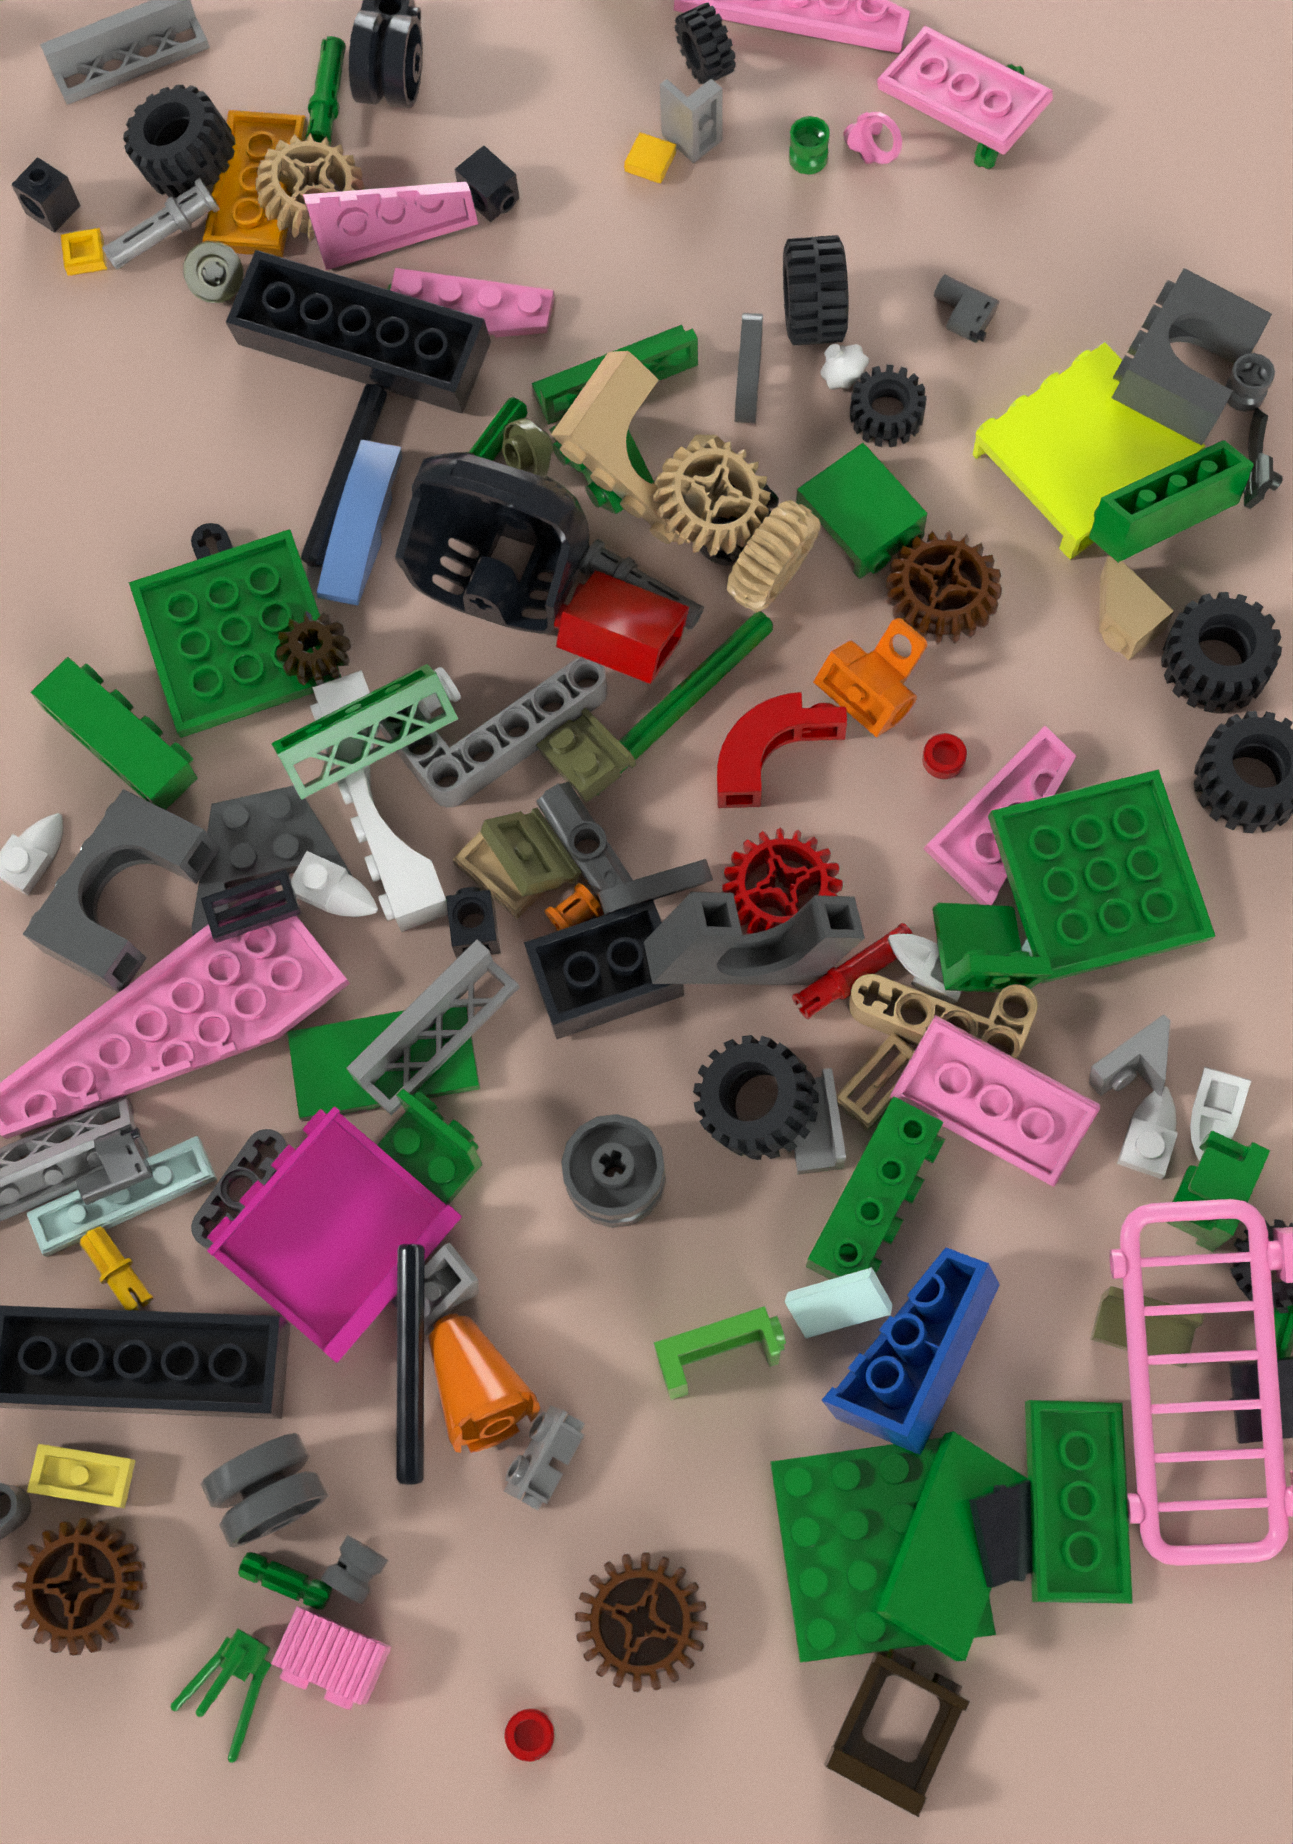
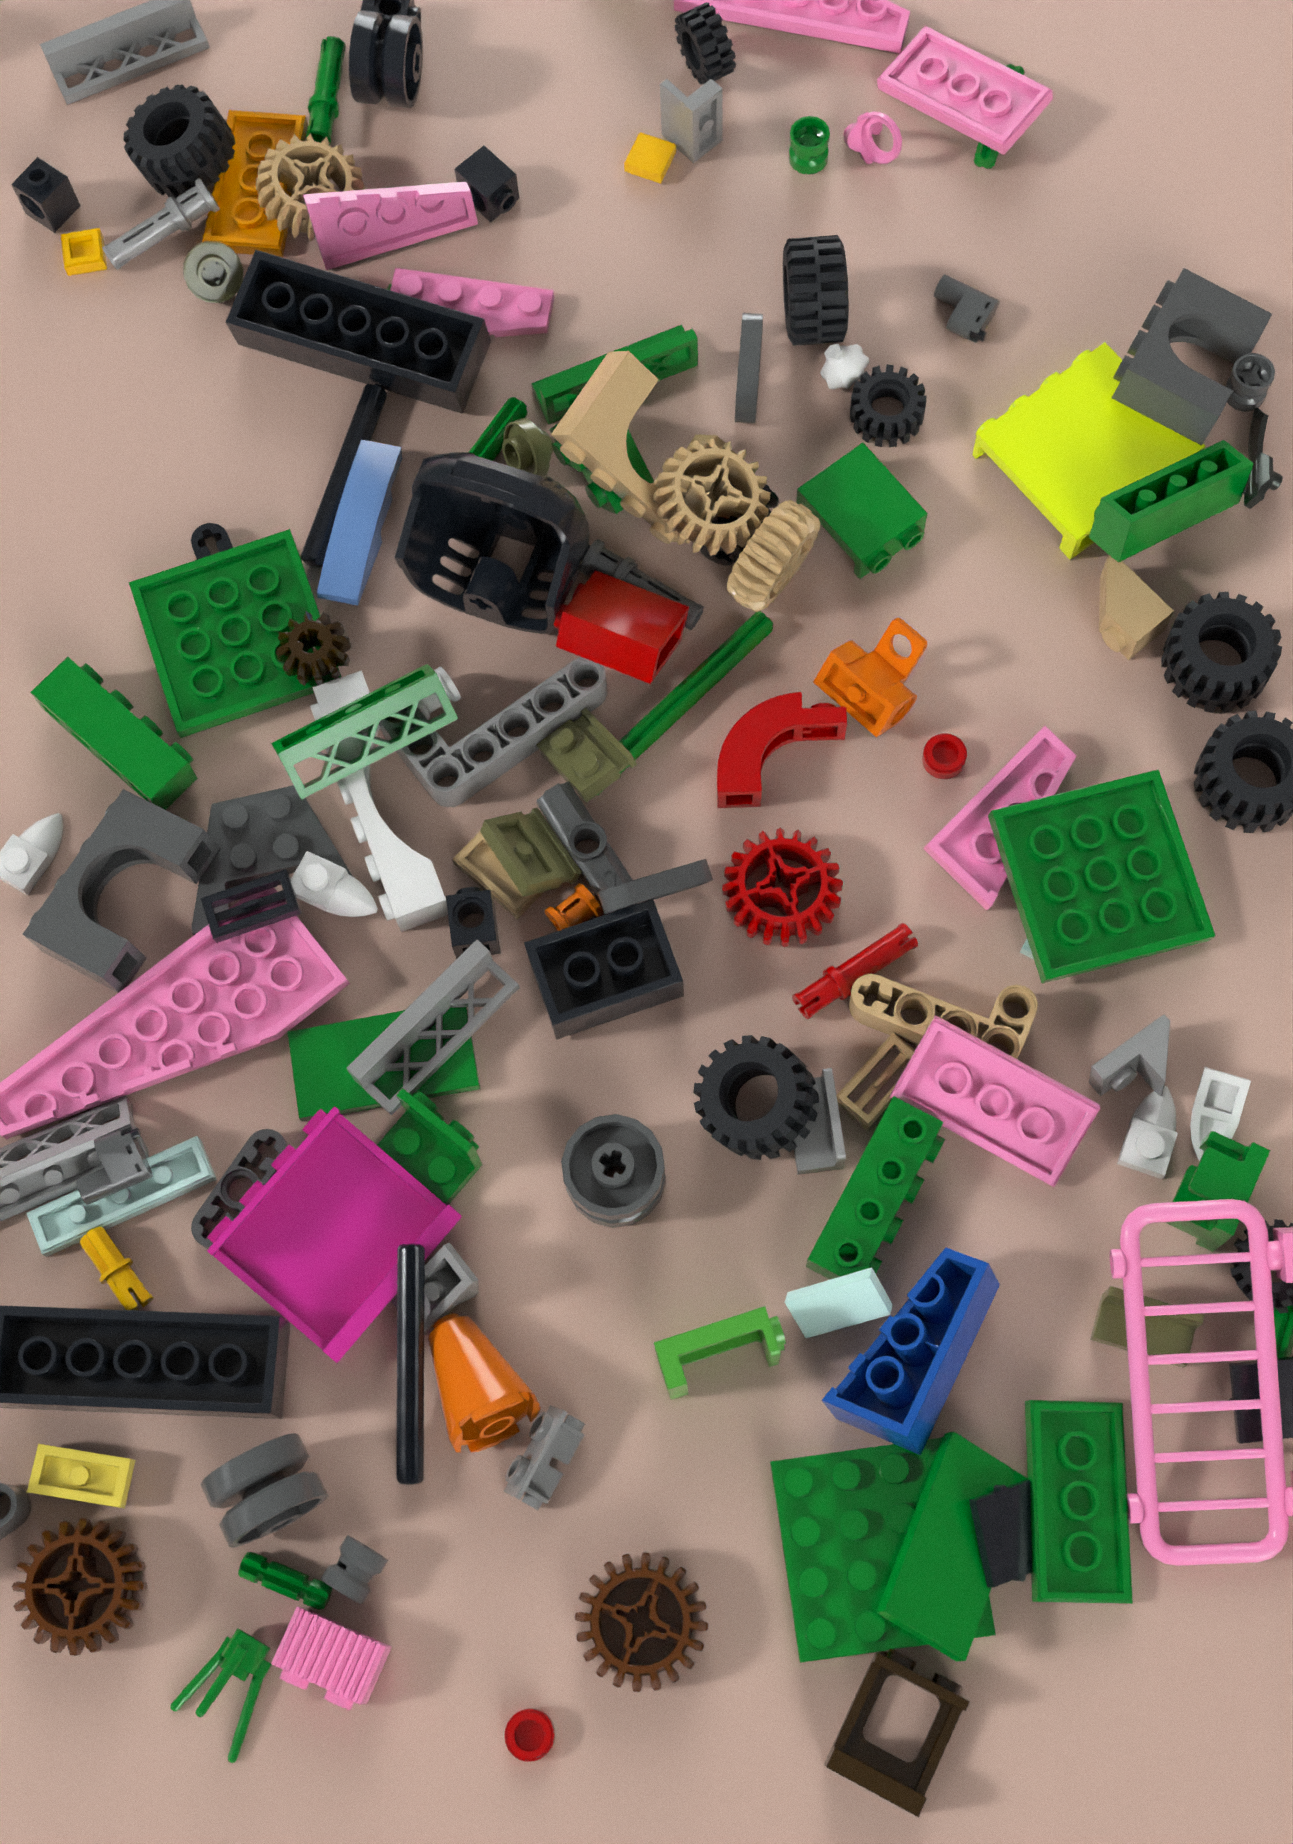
dark grey arch [644,892,865,985] -> none
reddish brown gear [885,530,1002,645] -> none
white plate [888,934,962,1004] -> none
green bracket [932,902,1052,992] -> none

